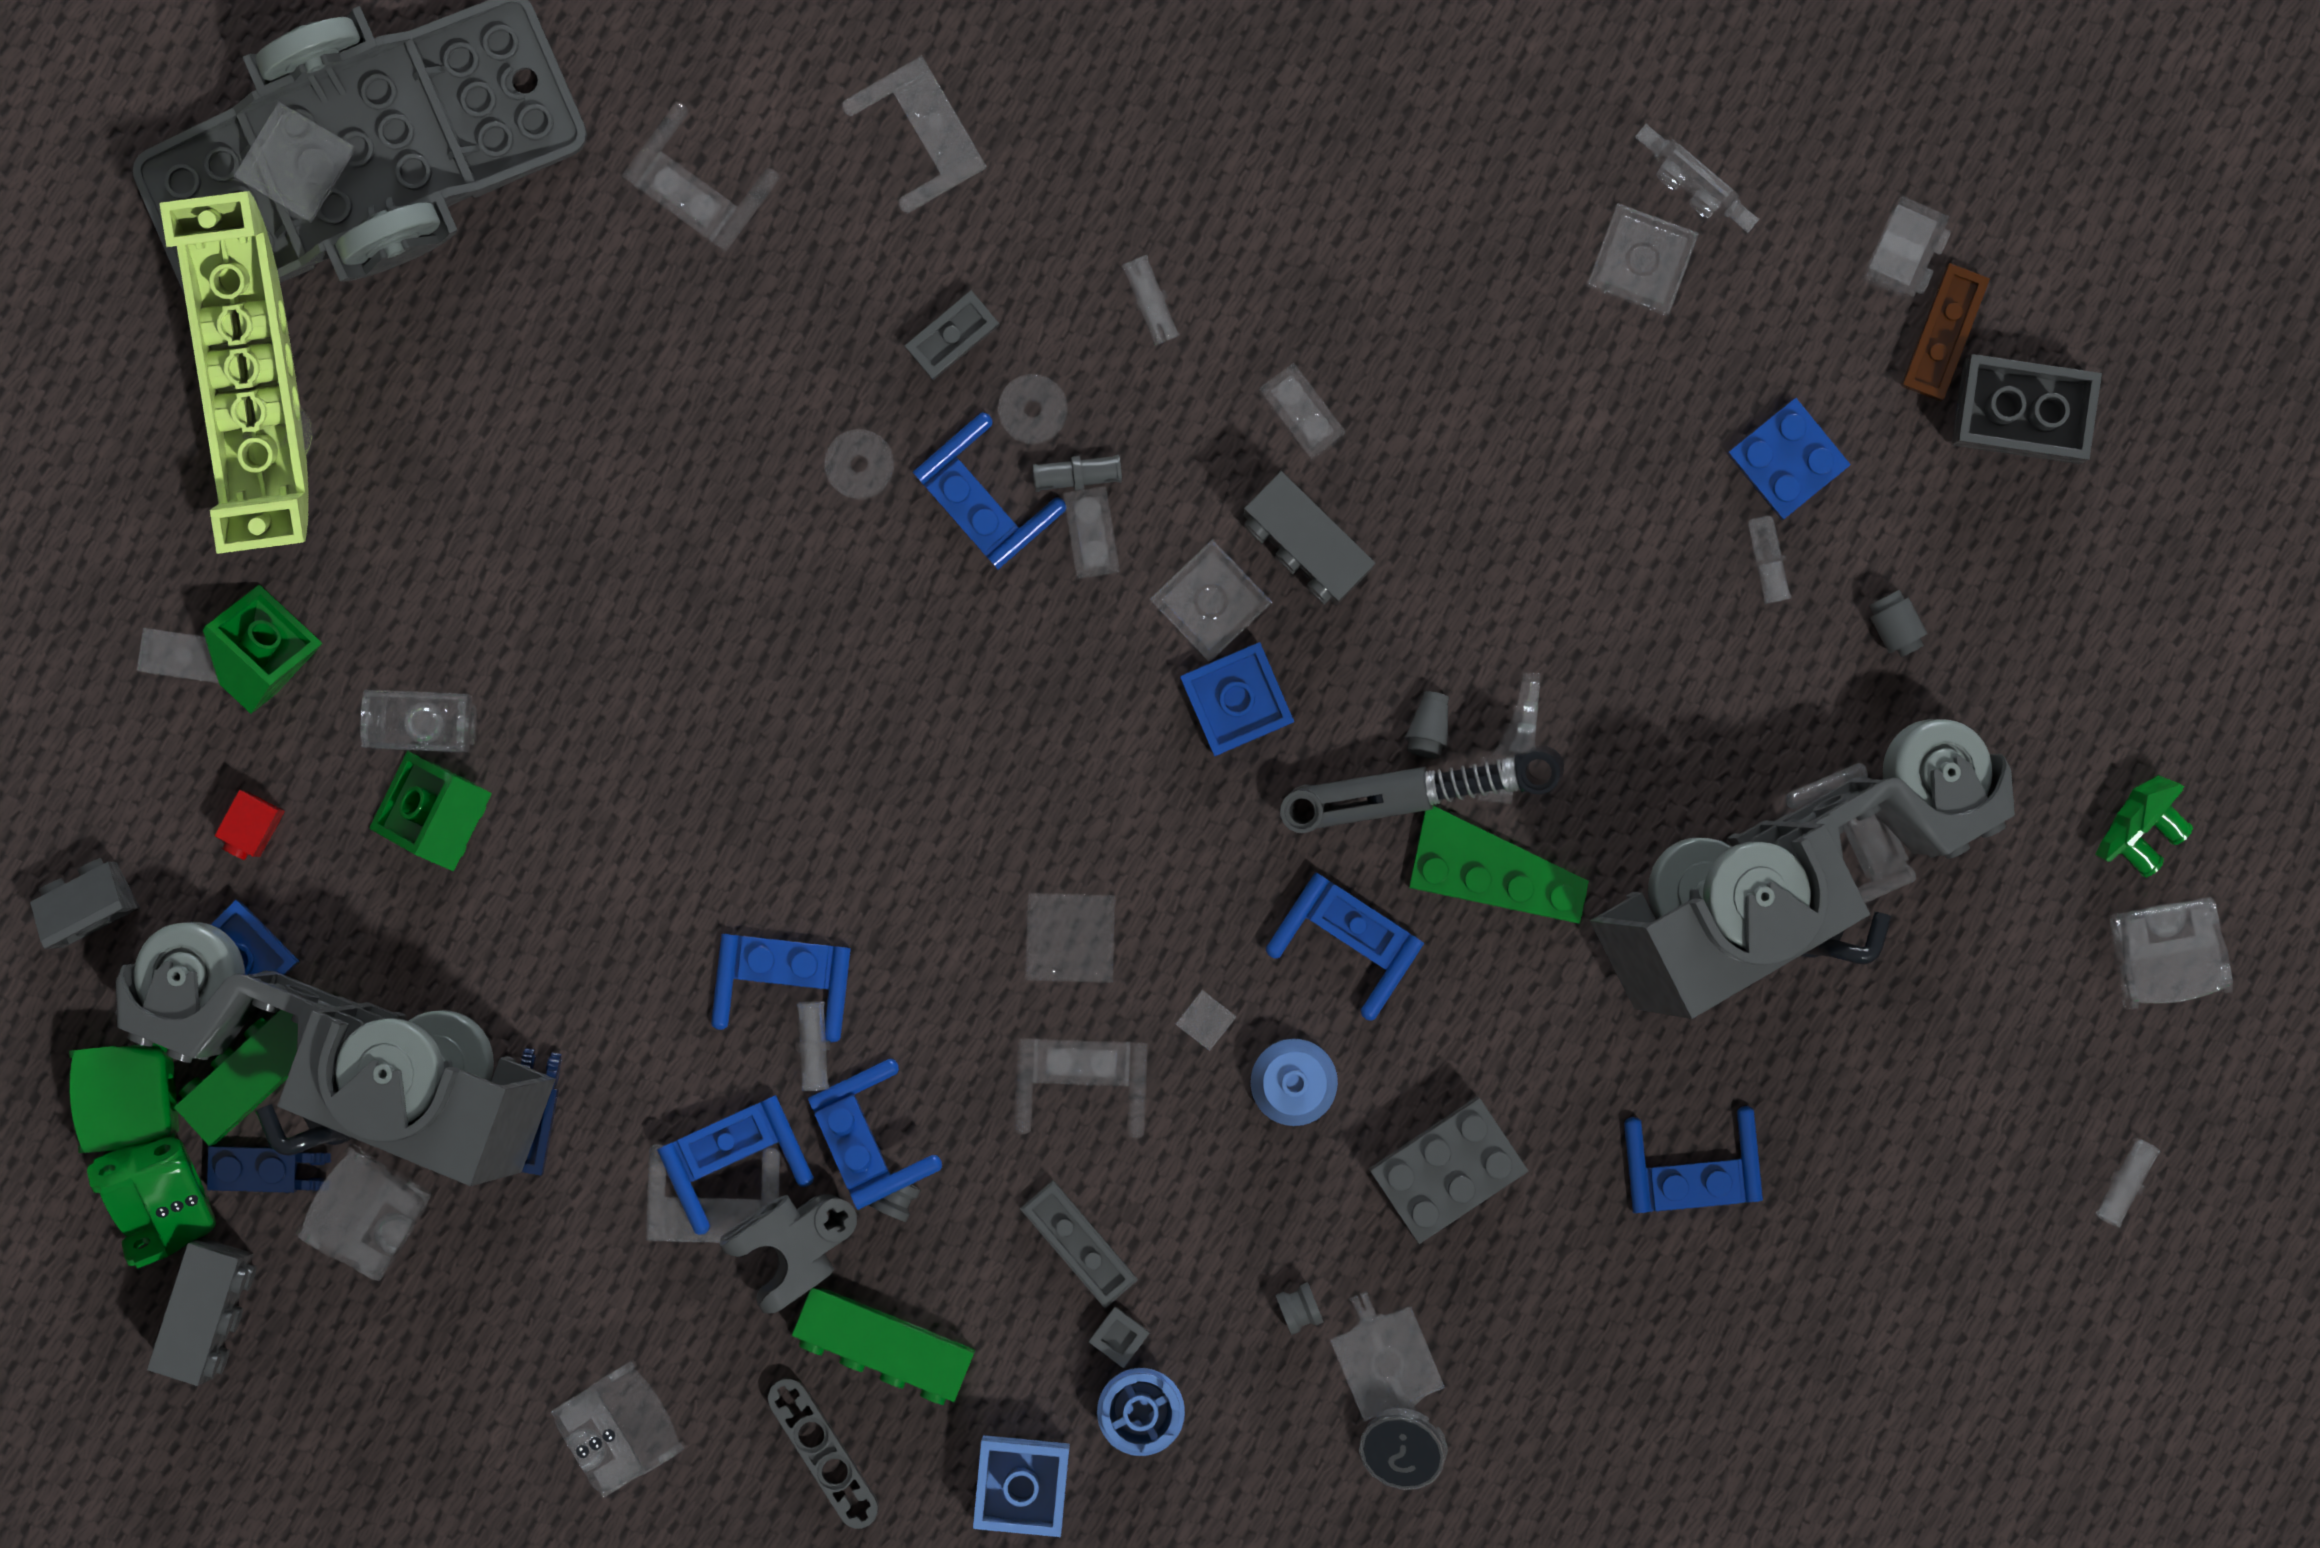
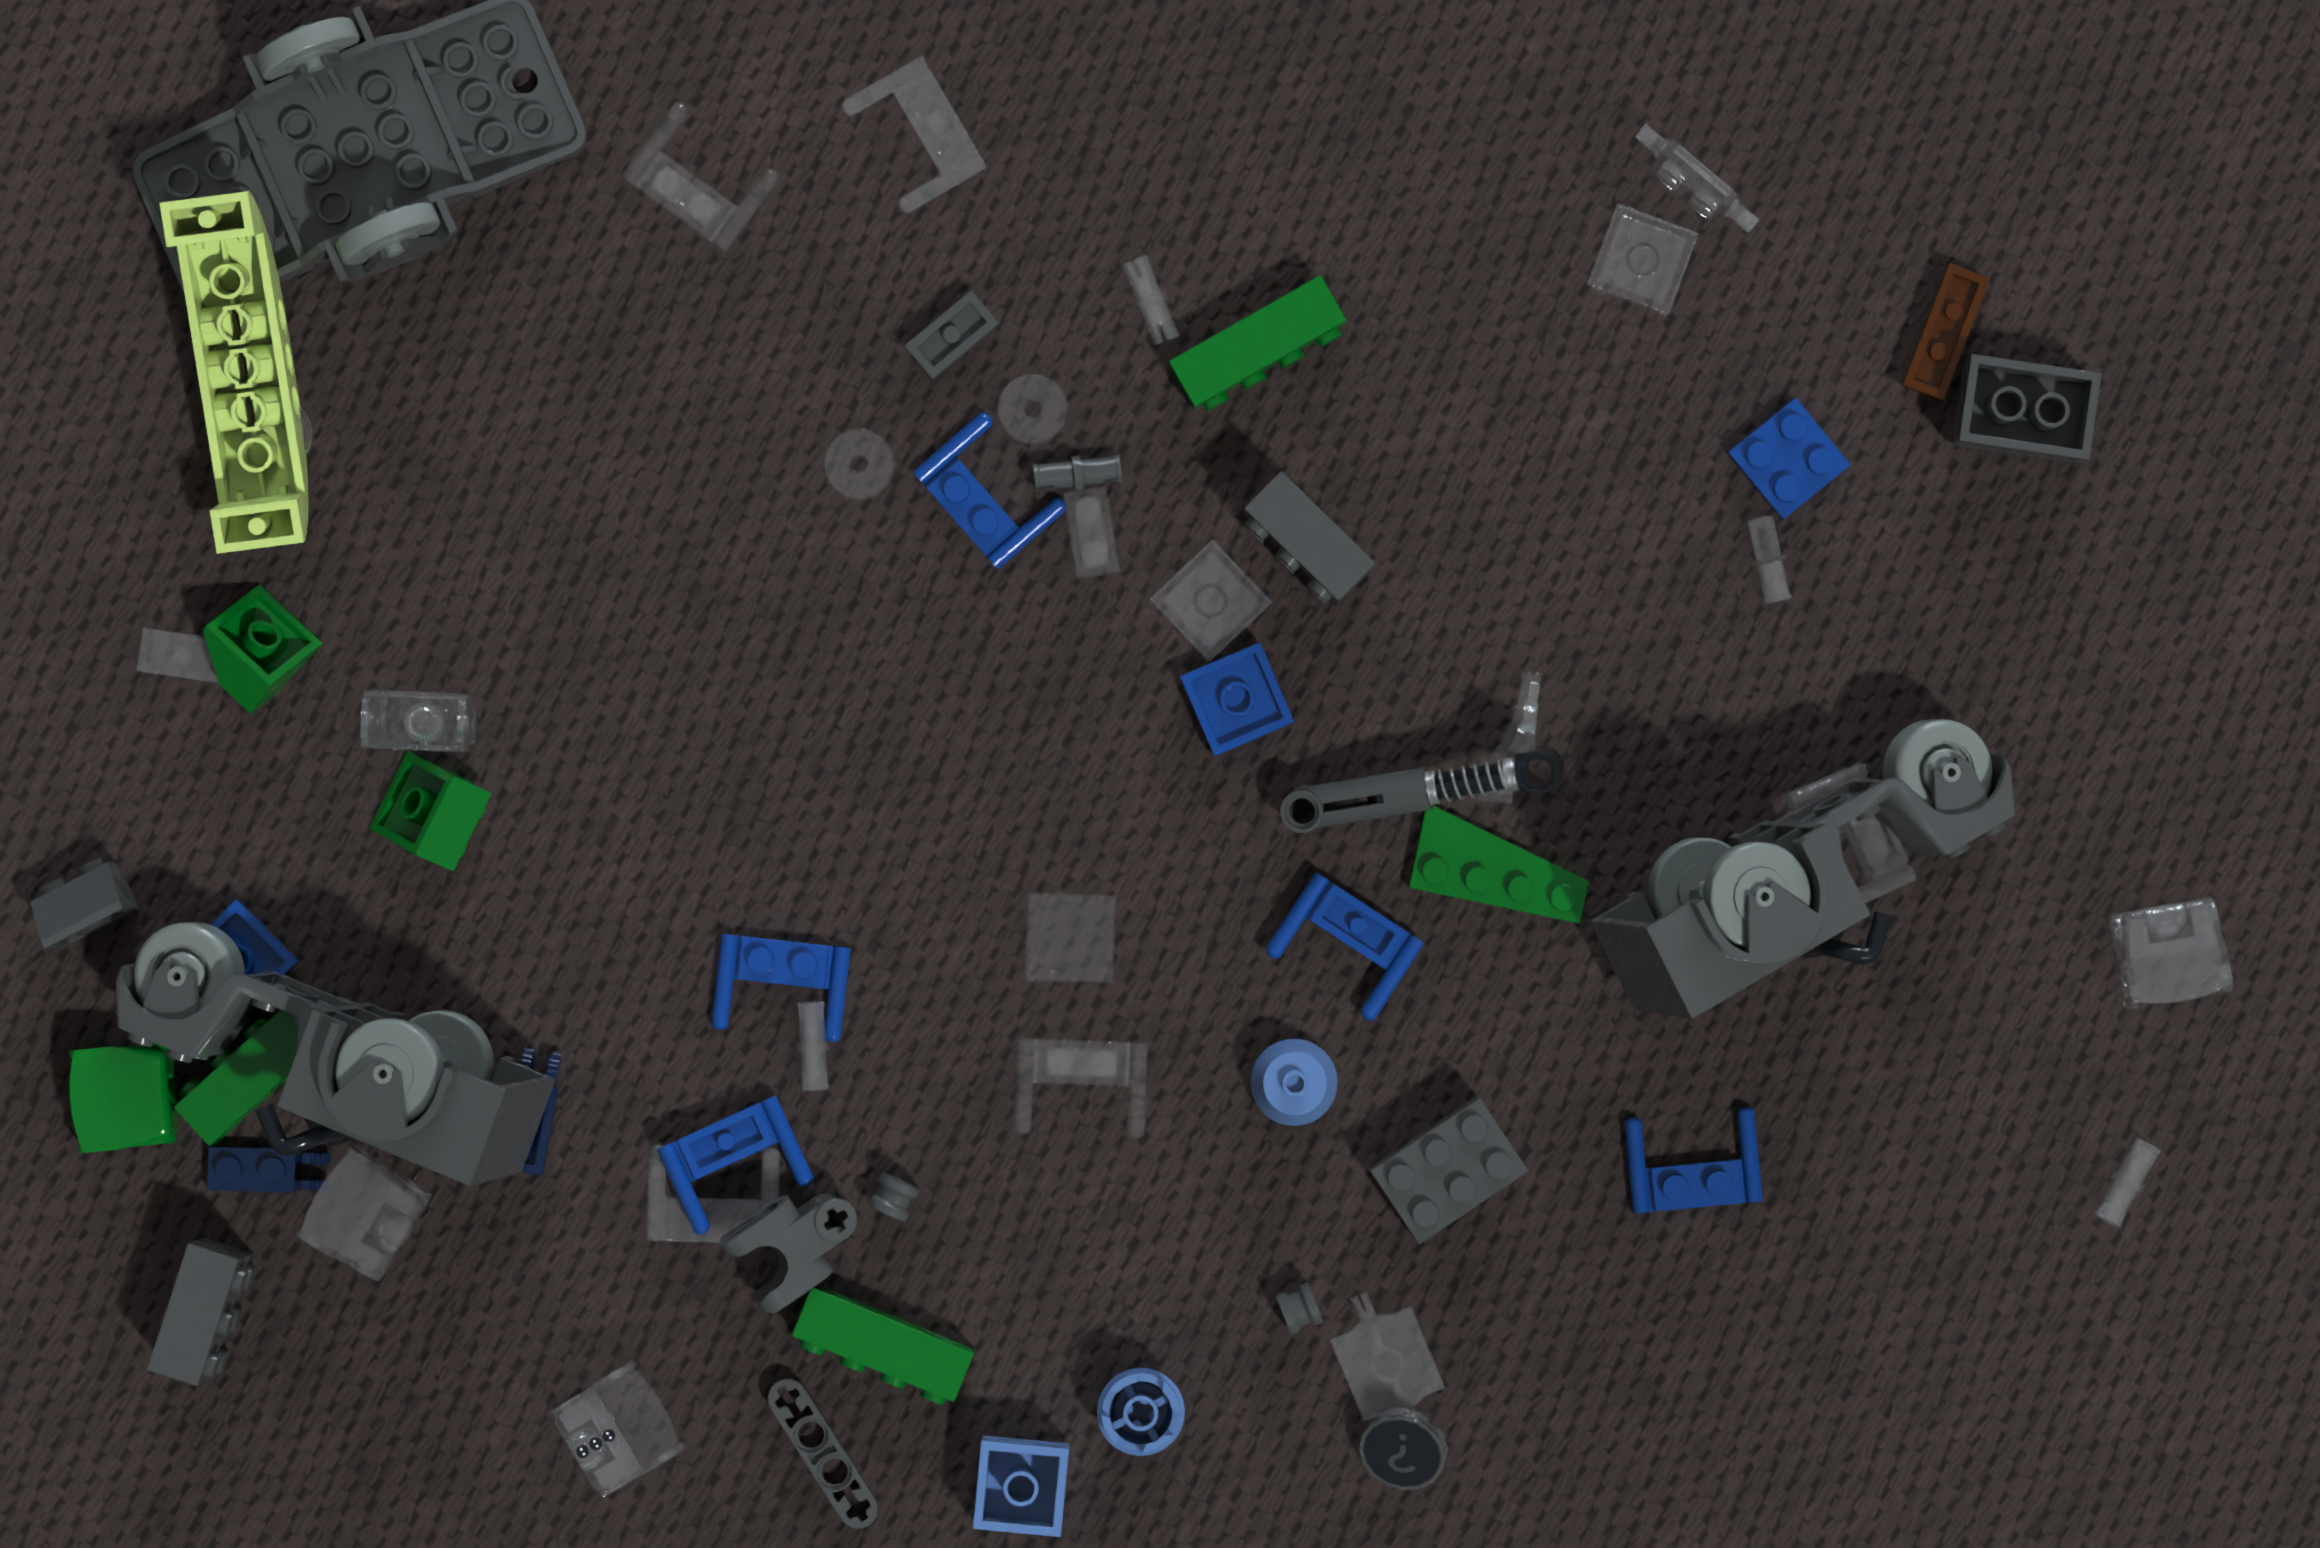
green piece [87,1137,216,1269] -> none
red brick [215,790,285,860] -> none
clear tile [234,101,356,223] -> none
blue plate [808,1059,942,1210] -> none
dark grey tile [1020,1180,1138,1308] -> none
dark grey plate [1089,1306,1150,1368] -> none
clear plate [1176,990,1236,1051] -> none
clear brick [1258,363,1346,463] -> none
dark grey cone [1405,691,1449,759] -> none
clear brick [1861,196,1951,301] -> none
dark grey brick [1869,590,1928,657] -> none
green connector [2095,775,2193,878] -> none
none -> green brick [1169,275,1347,412]

